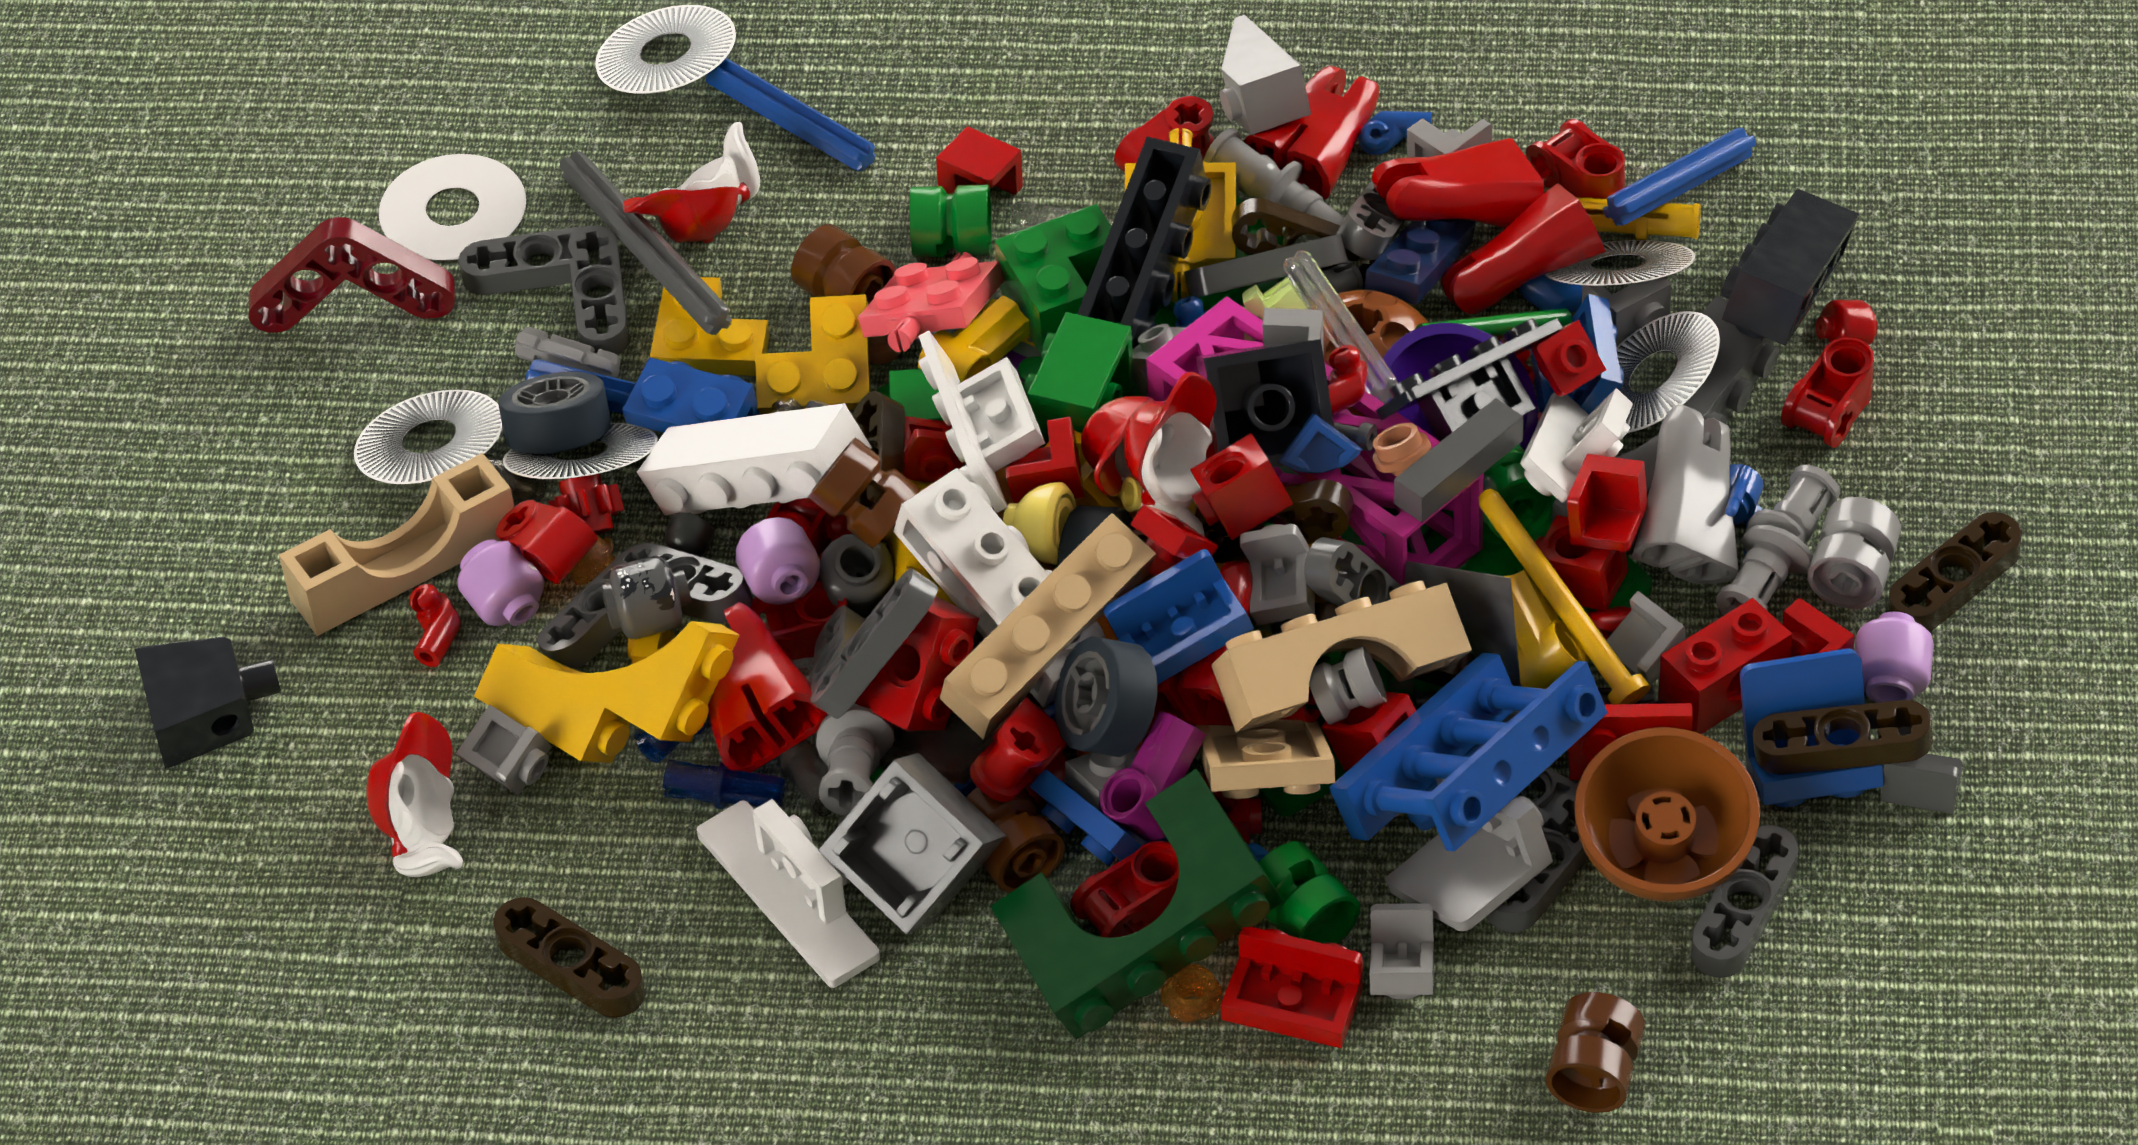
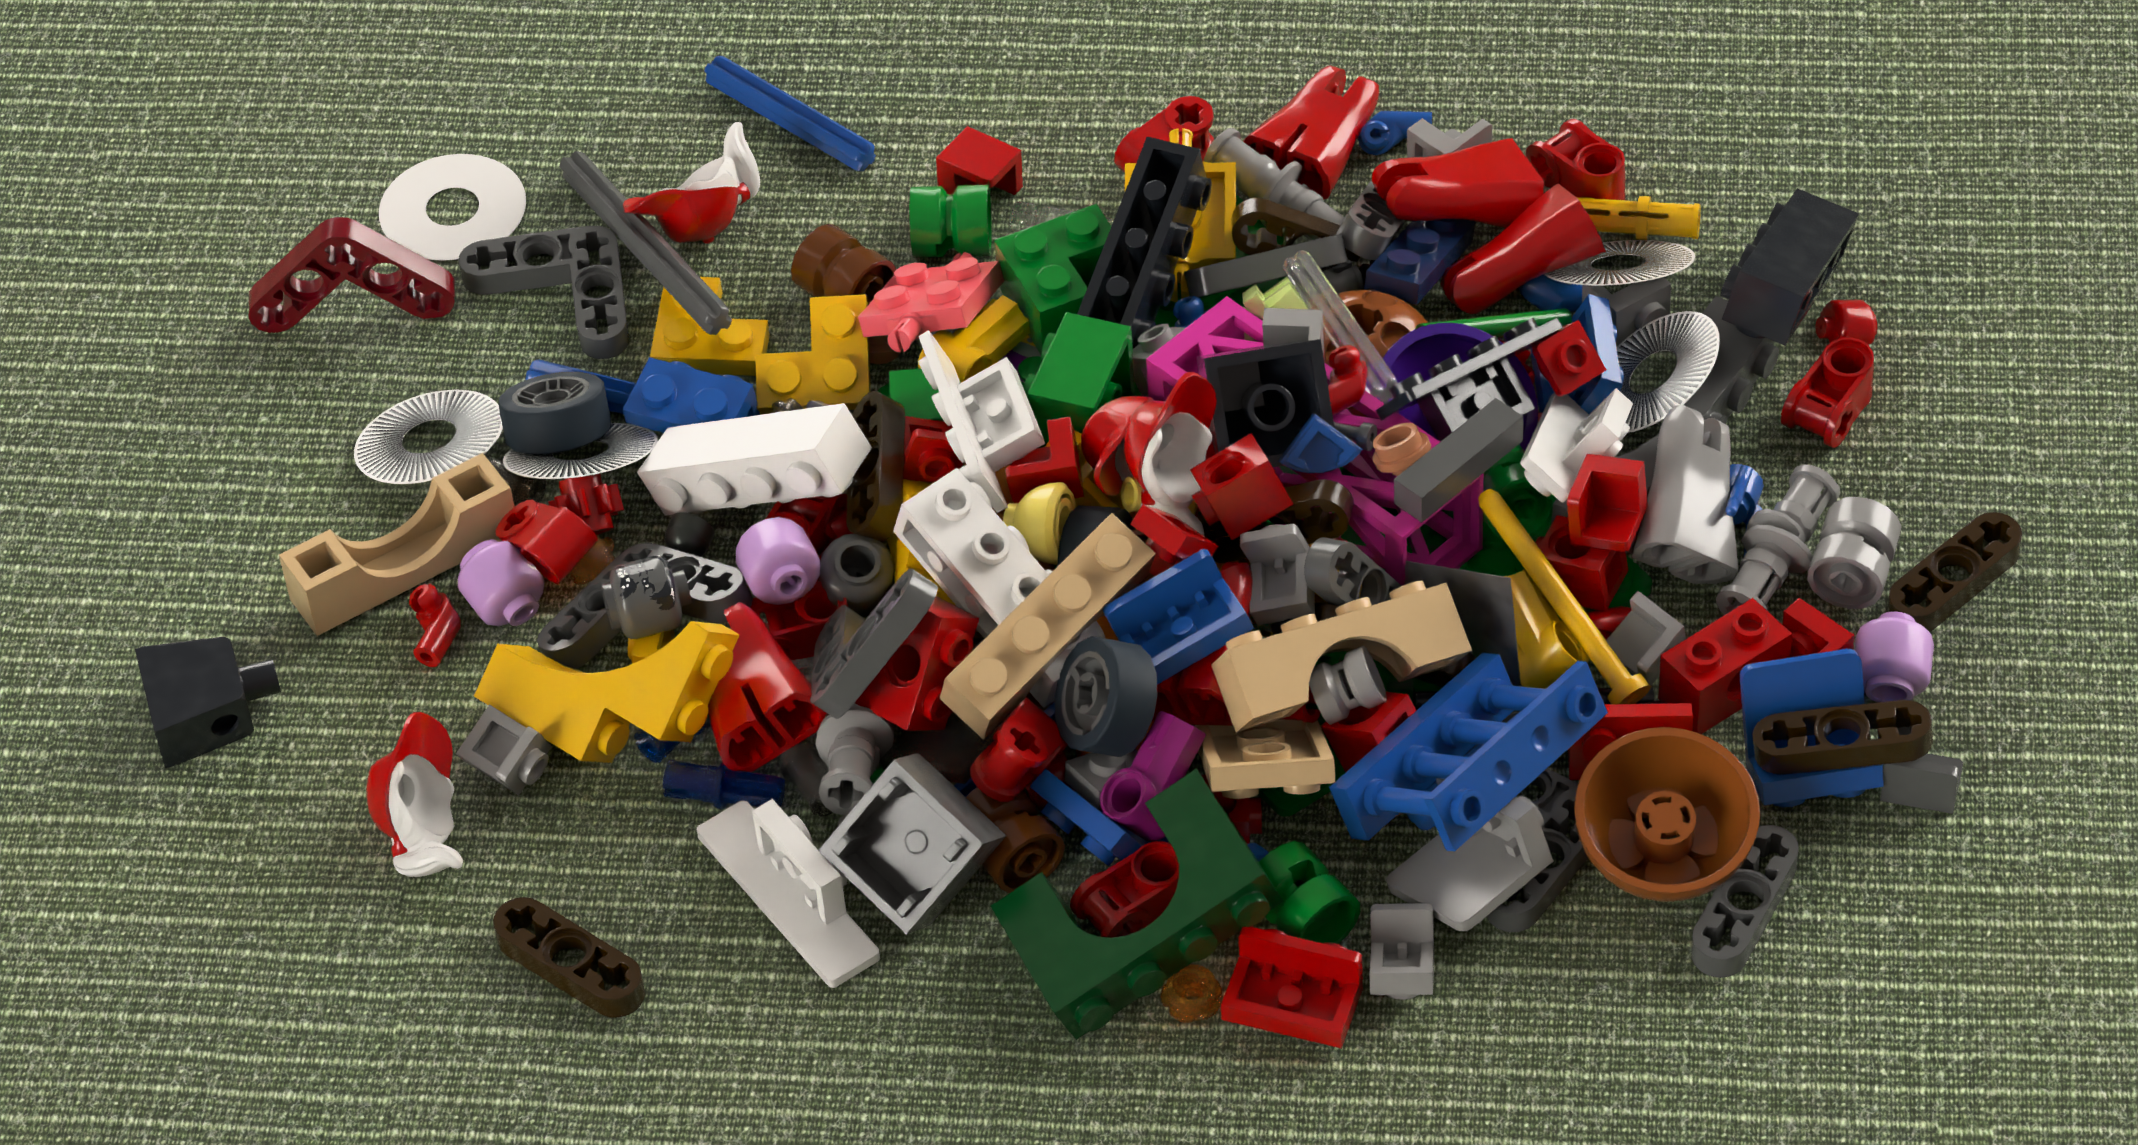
light grey axle [515,327,621,378] -> none
sticker [596,5,736,94] -> none
reddish brown wheel [808,437,920,549] -> none
light grey slope [1219,15,1311,135] -> none
reddish brown wheel [1546,992,1645,1113] -> none
blue axle [1603,128,1756,226] -> none

